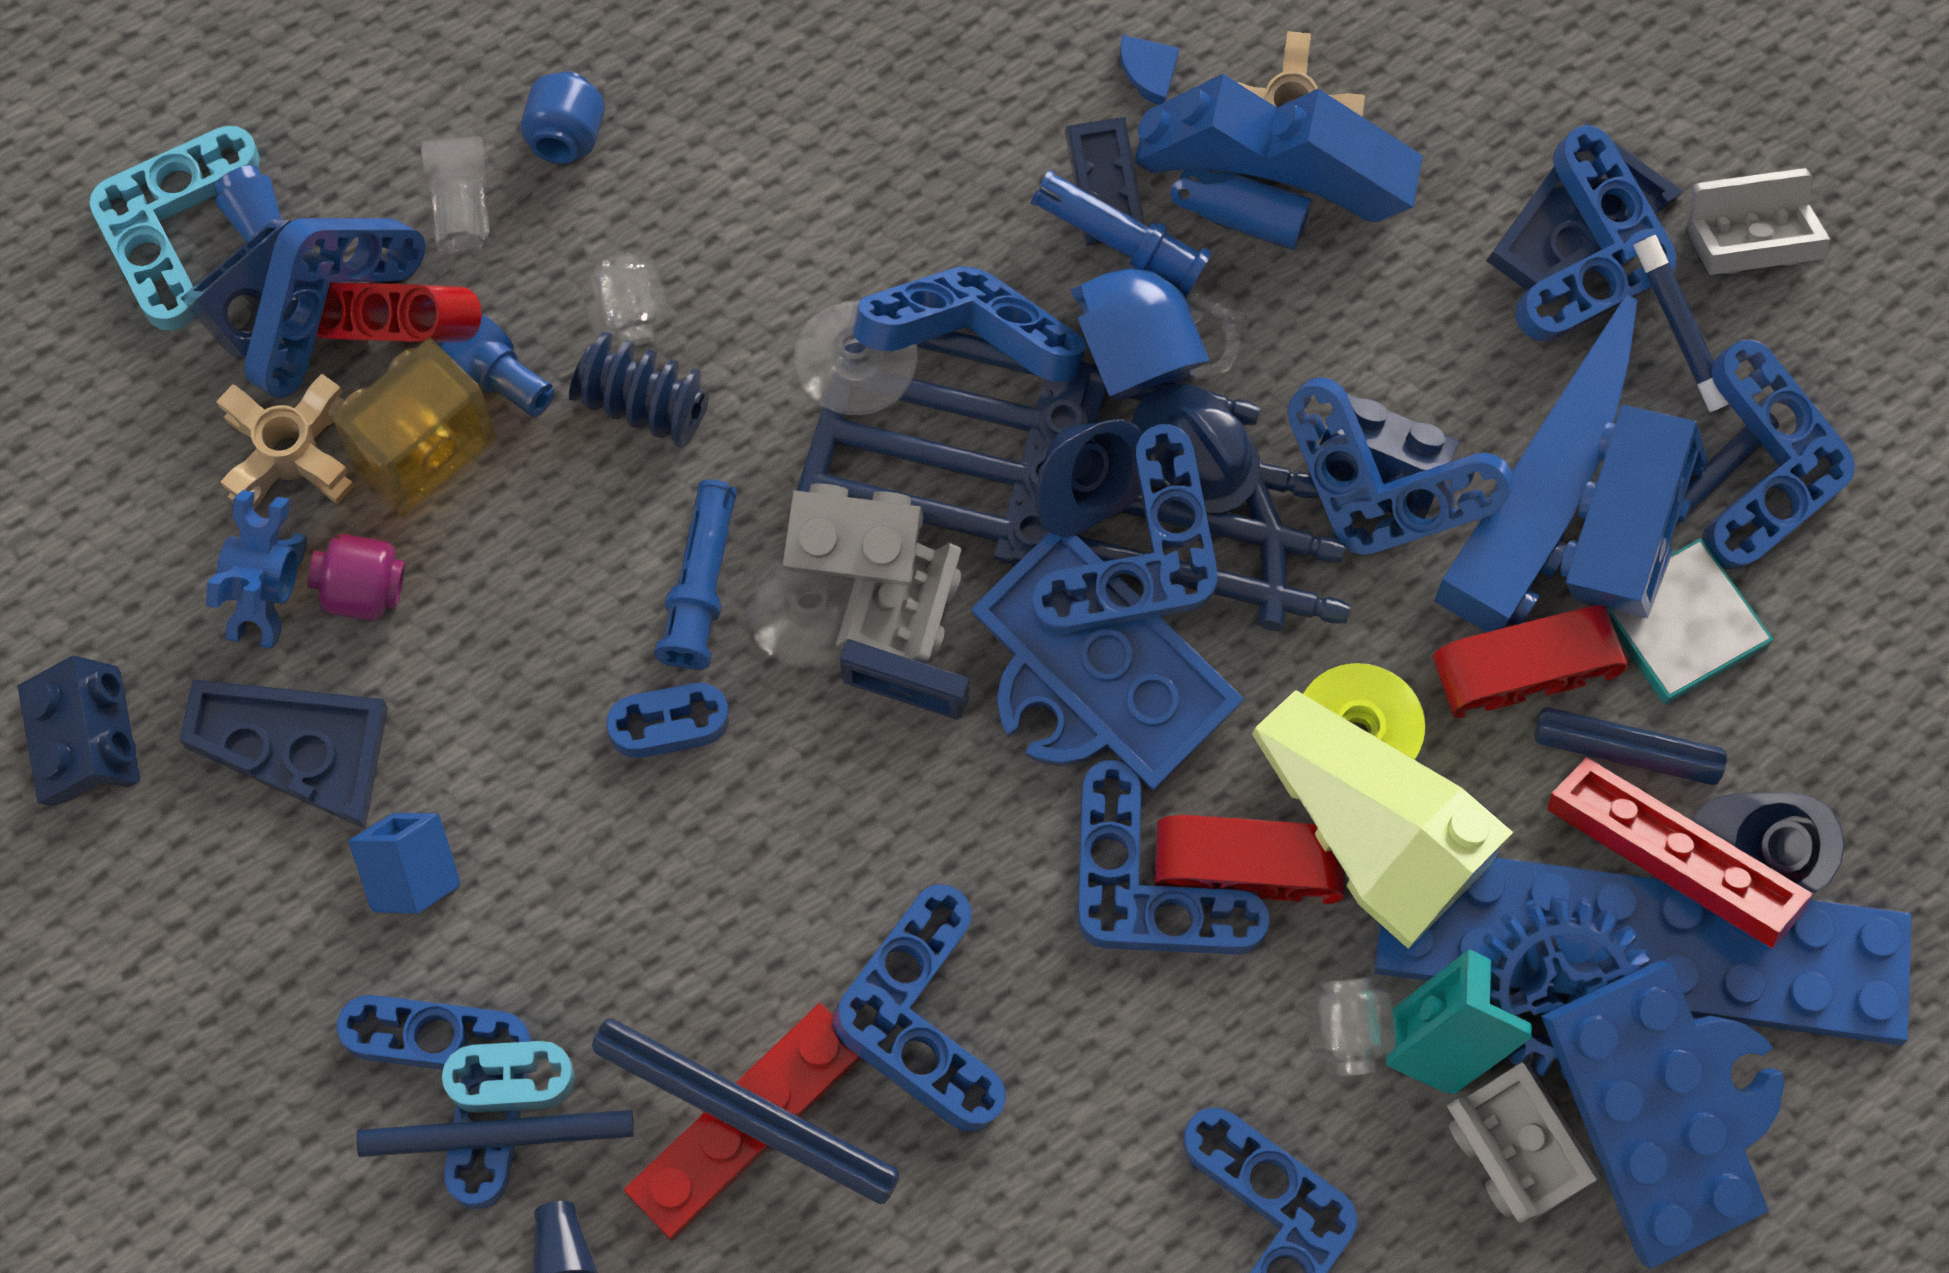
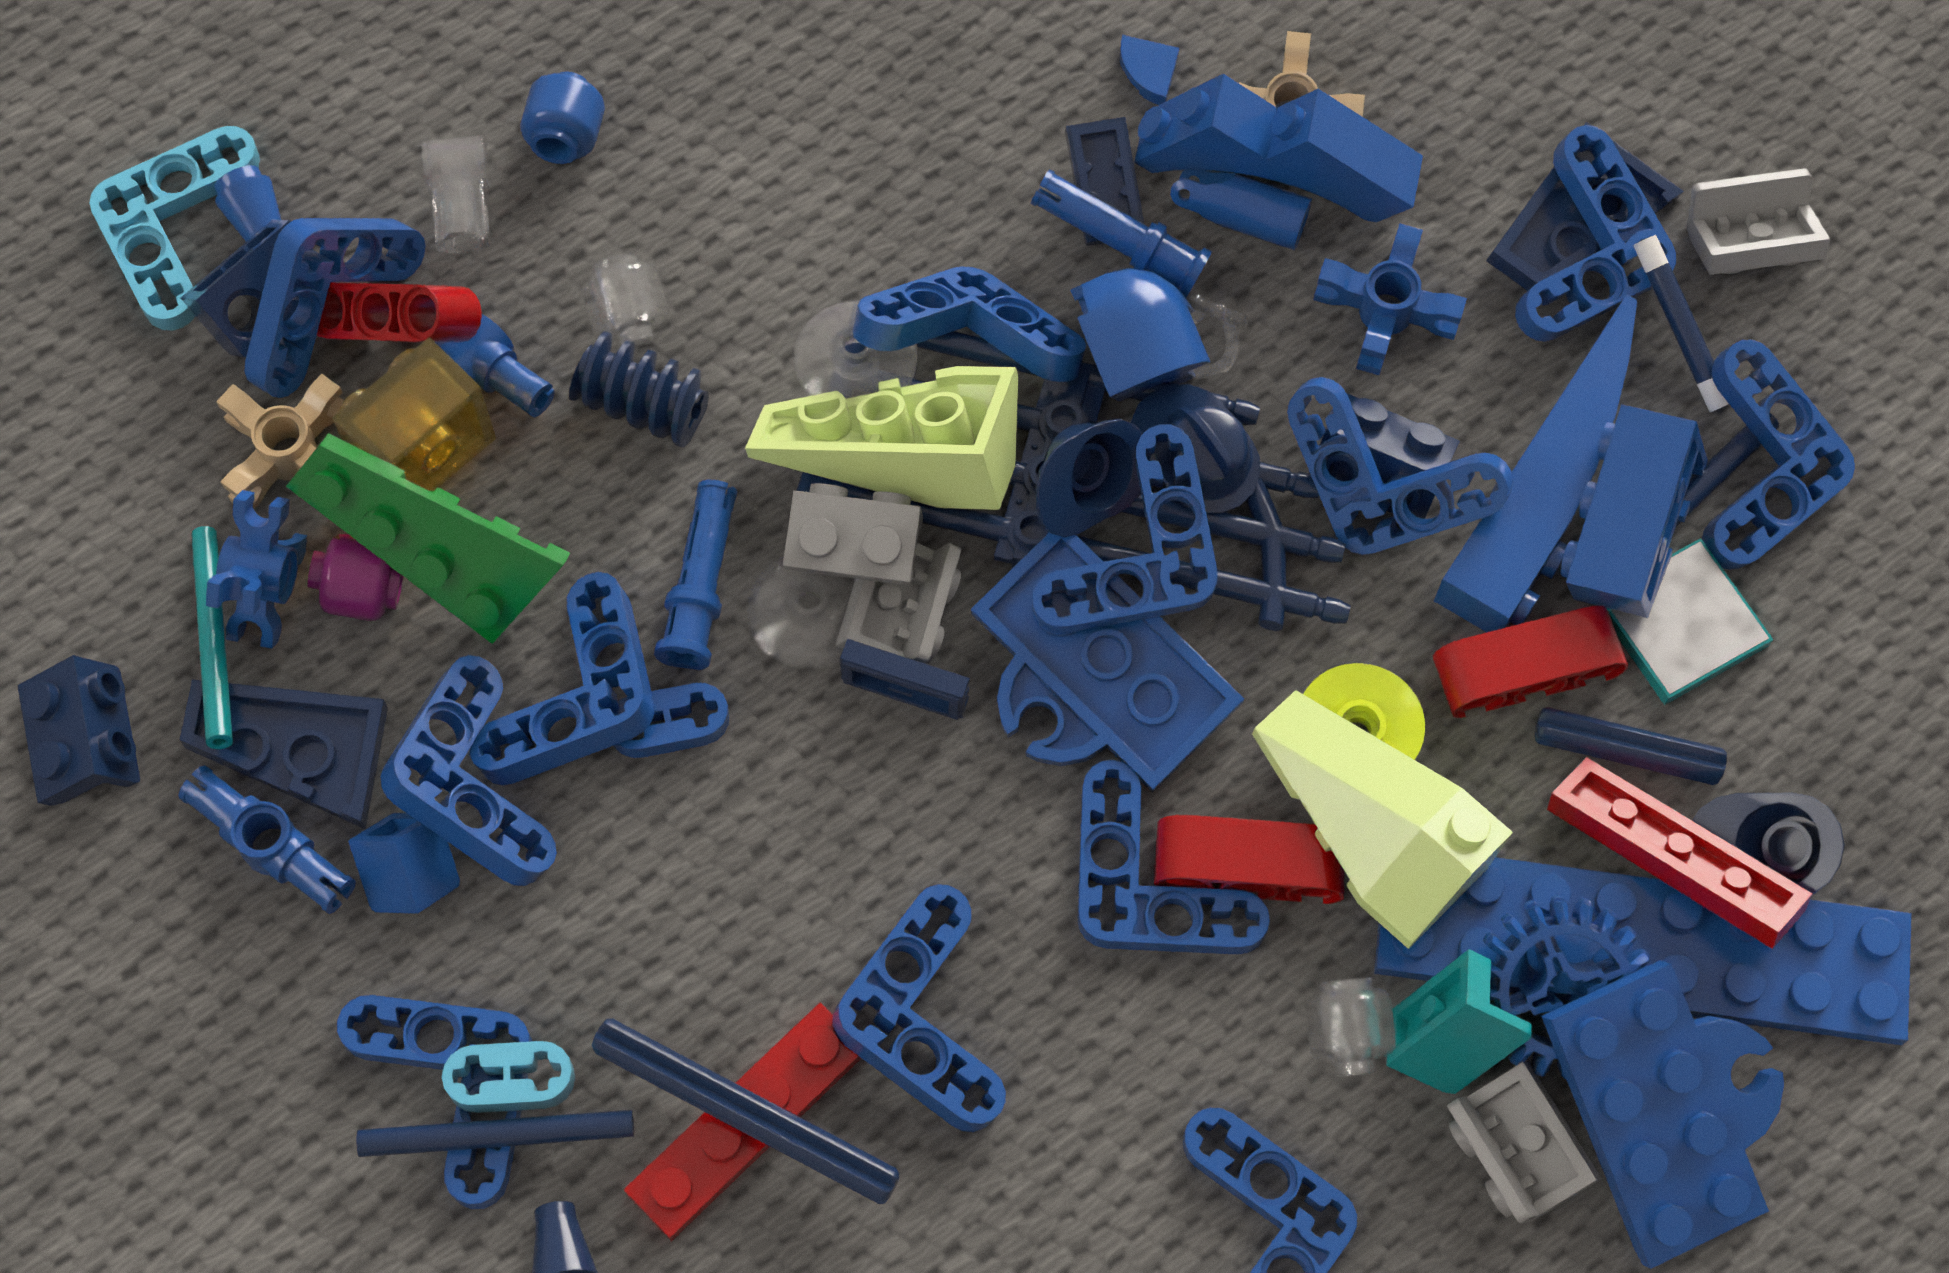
none -> blue pin [178,765,356,914]
none -> teal piece [191,526,233,749]
none -> green wing [286,433,570,644]
none -> blue beam [380,655,557,886]
none -> blue beam [469,572,655,785]
none -> yellowish green wedge [745,366,1018,510]
none -> blue pin [1313,223,1467,375]

